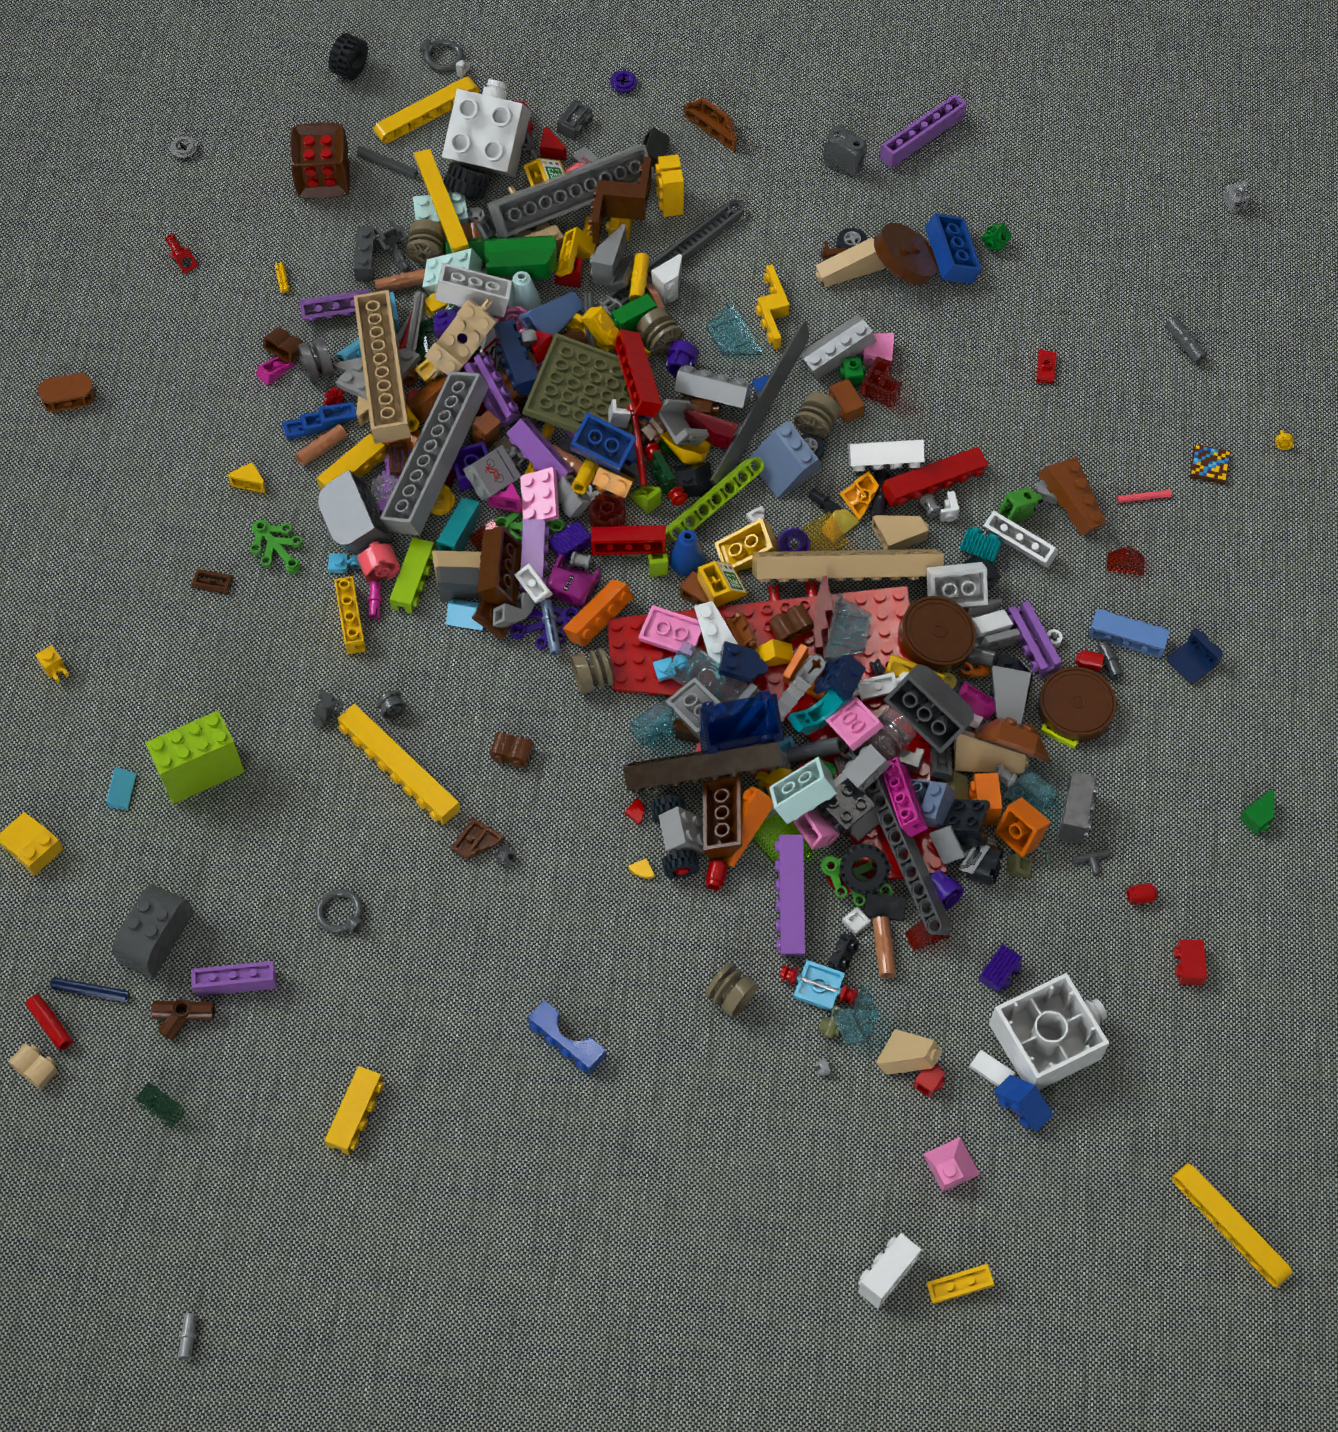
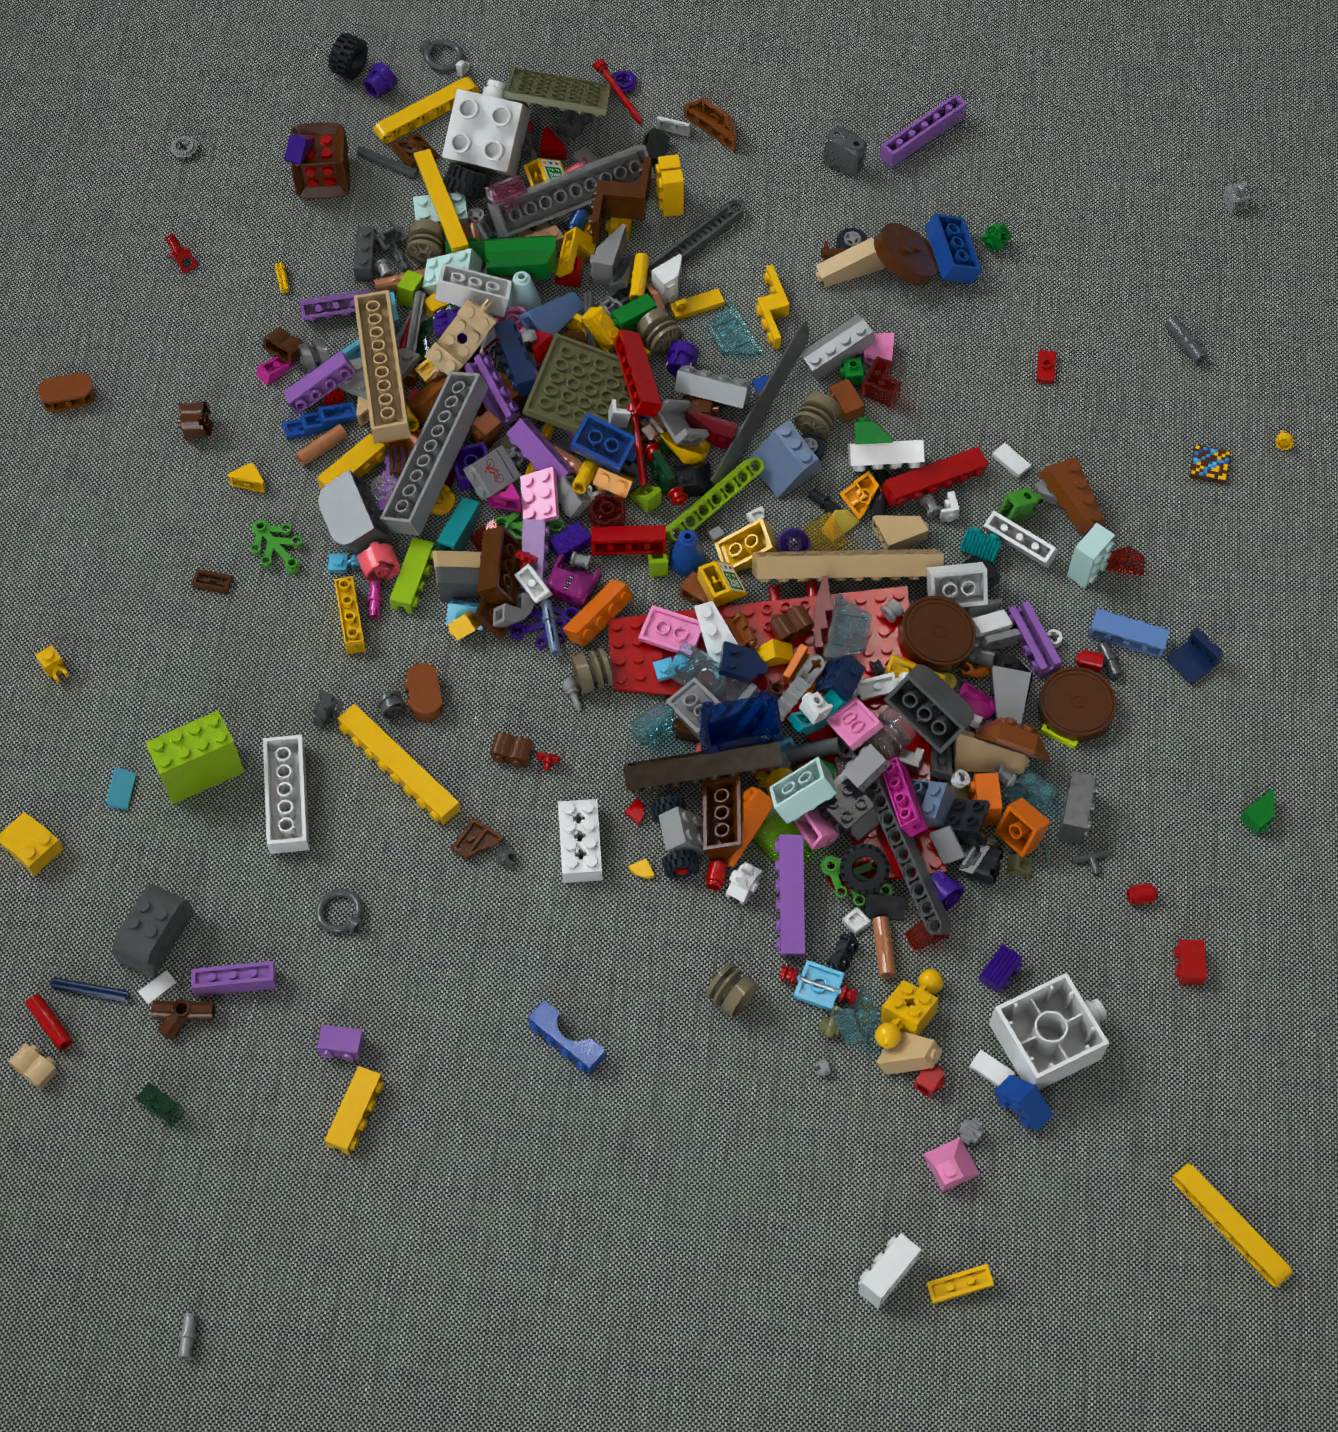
coral bar [1117,490,1172,503] -> none
none -> white sticker [138,970,177,1004]
none -> reddish brown brick [177,402,213,439]
none -> white brick [263,735,310,854]
none -> medium lavender brick [283,351,356,415]
none -> dark purple slope [284,133,315,166]
none -> medium lavender brick [317,1025,364,1061]
none -> dark purple piece [362,62,397,98]
none -> light grey bush [374,259,395,279]
none -> reddish brown slope [391,134,440,168]
none -> lime slope [397,270,424,308]
none -> dark orange brick [403,663,444,722]
none -> yellow brick [448,610,481,641]
none -> clear pink brick [484,176,528,213]
none -> olive plate [503,67,611,117]
none -> red plant [514,550,539,568]
none -> red plant [537,752,561,770]
none -> white brick [558,799,603,883]
none -> light grey bar [562,678,581,711]
none -> blue brick [566,208,589,231]
none -> red piece [593,58,643,124]
none -> white slope [657,116,692,137]
none -> yellow hinge [669,288,725,321]
none -> light grey piece [708,525,725,544]
none -> white hinge [726,862,762,905]
none -> reddish brown plate [766,682,785,700]
none -> white brick [799,691,833,725]
none -> green wedge [854,417,893,445]
none -> yellow brick [875,969,944,1049]
none -> light grey wheel [880,599,905,623]
none -> white bush [950,769,970,789]
none -> light grey gear [958,1118,984,1145]
none -> white tile [992,443,1031,478]
none -> light aqua brick [1067,523,1115,588]

